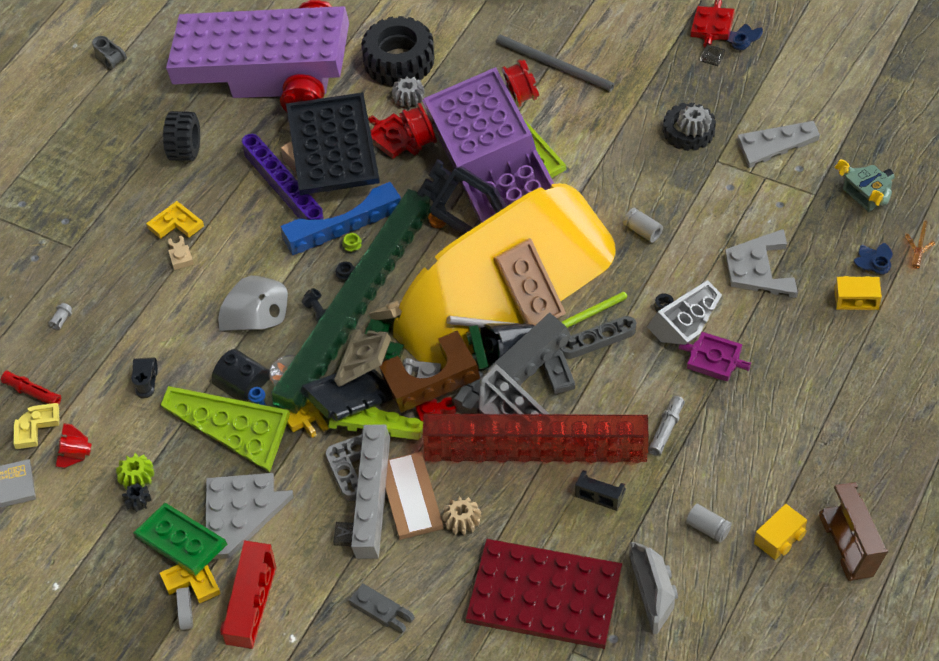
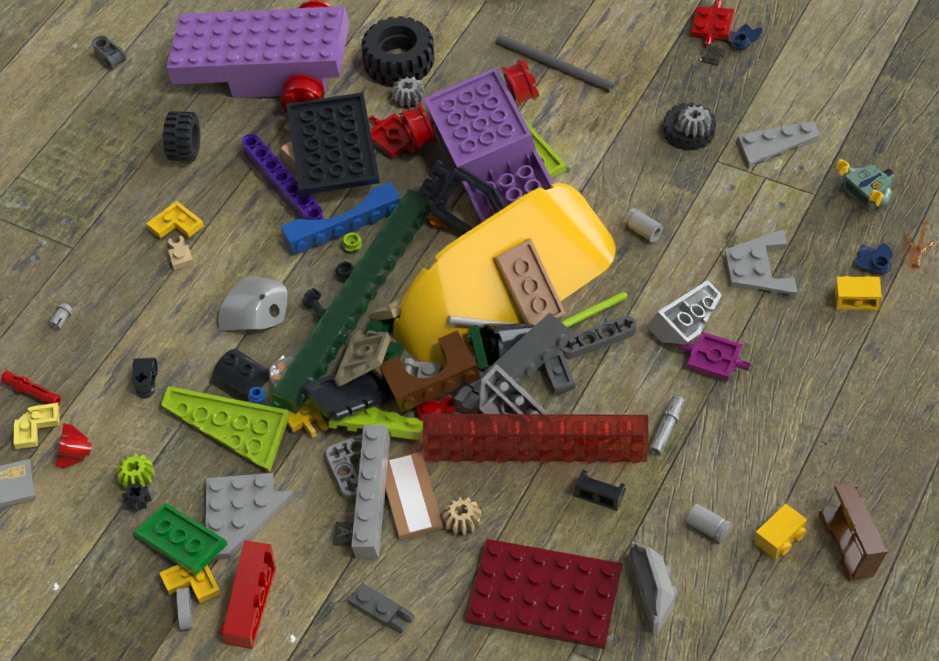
black bush [655,293,674,312] -> none

